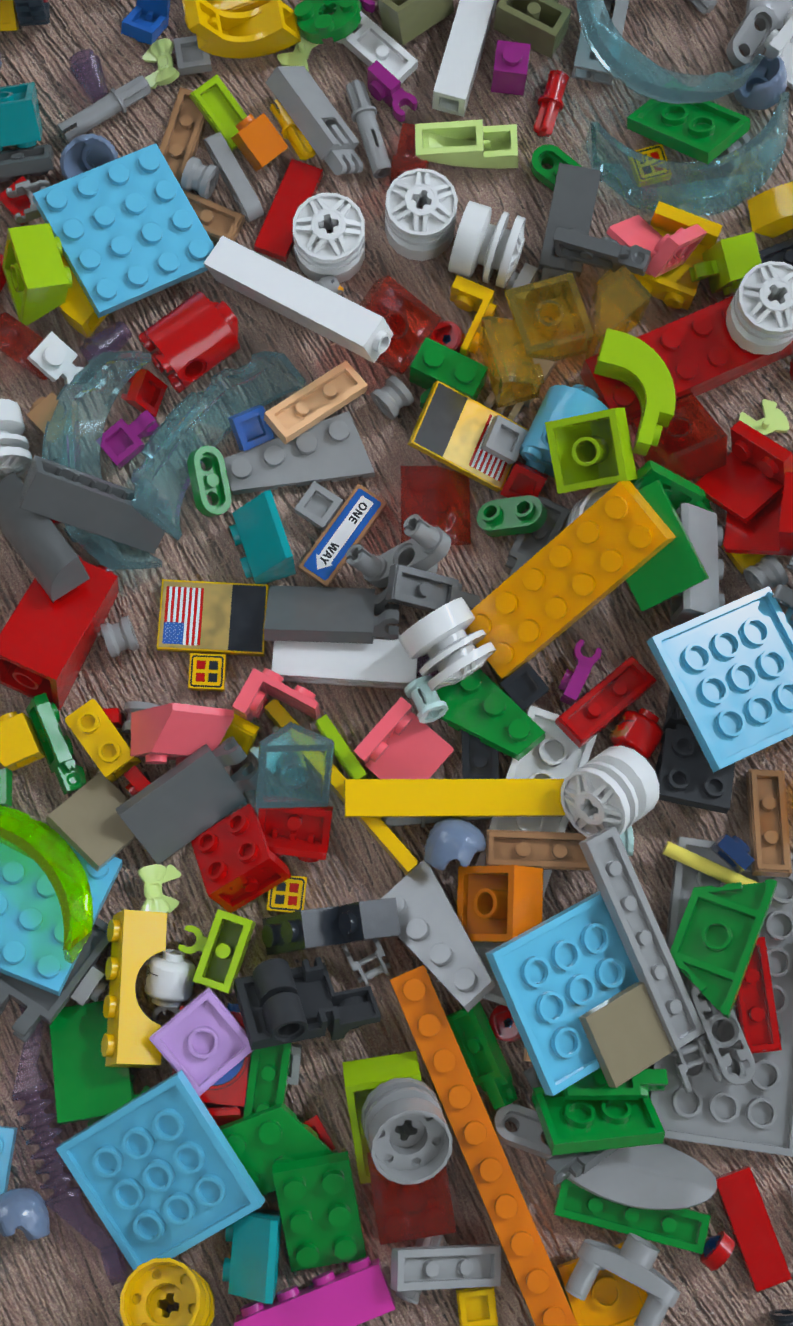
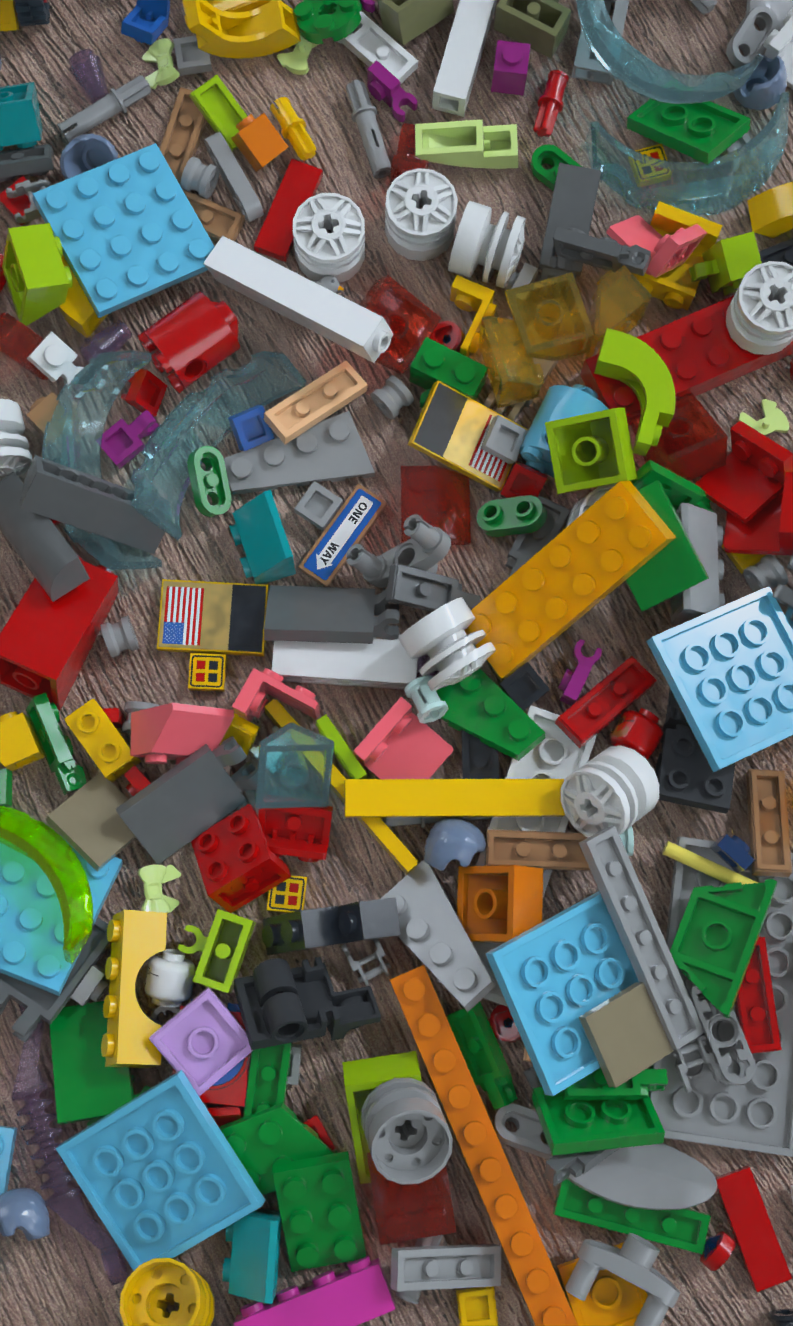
light grey hinge [265,66,363,175] -> none

